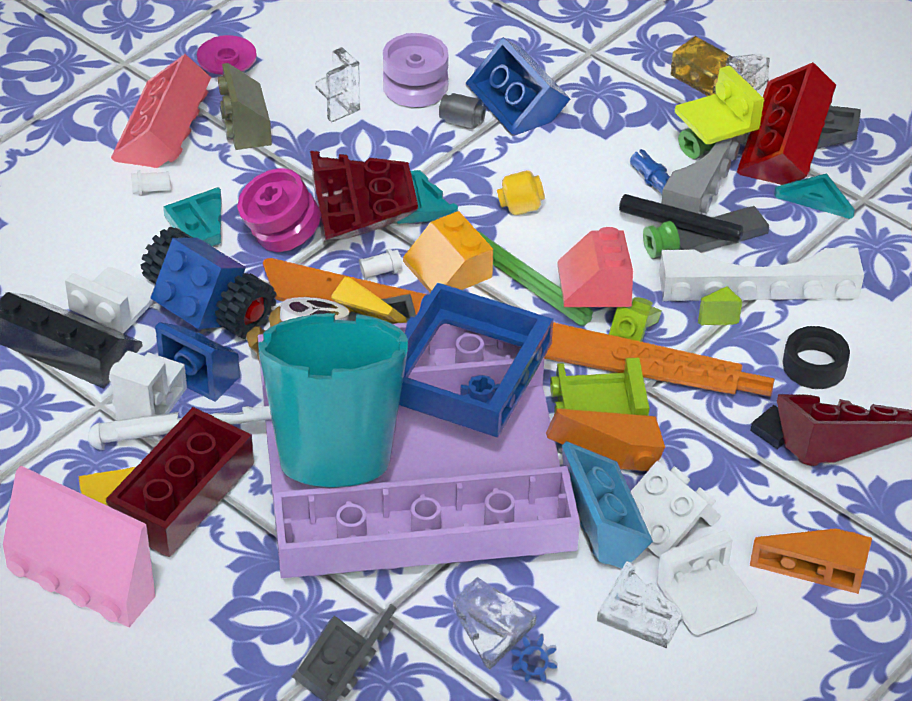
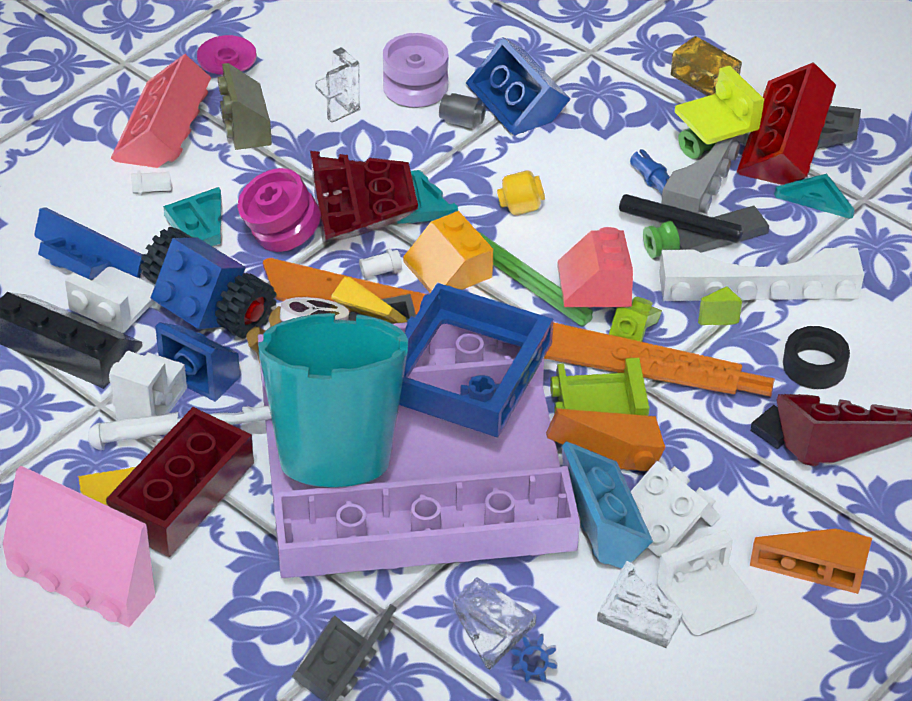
clear wing [726,53,770,91] -> none
none -> blue bracket [34,207,144,280]

